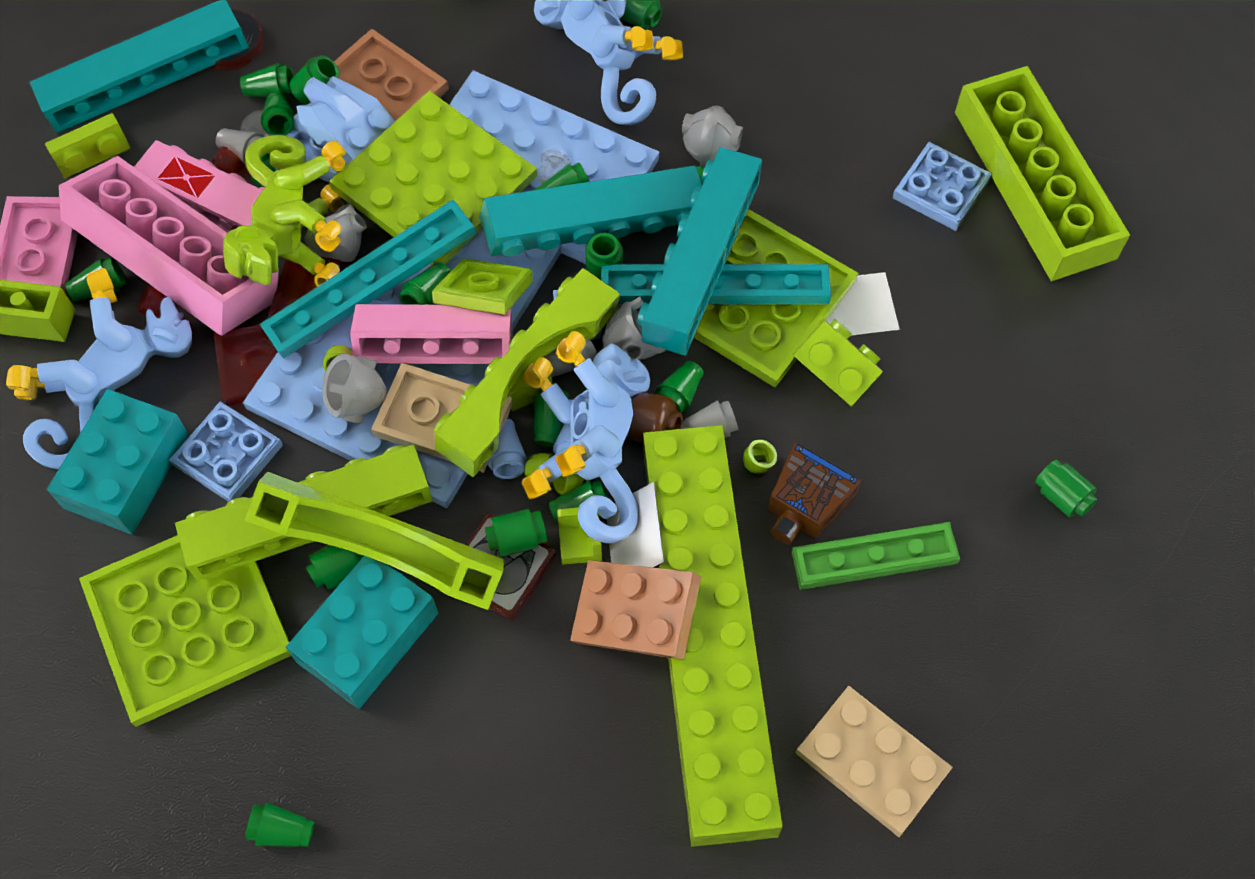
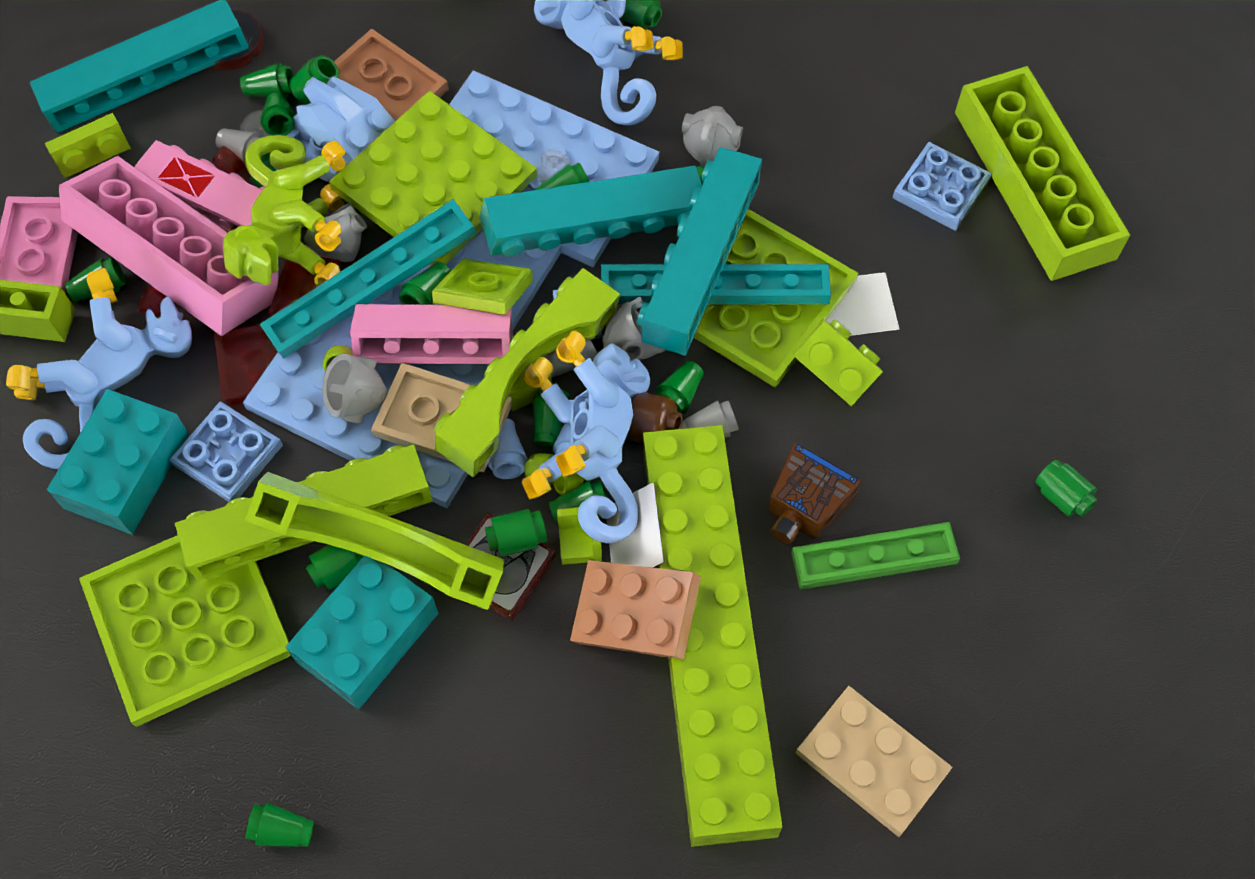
green brick [585,233,623,280] -> none
lime hinge [743,440,777,474] -> none

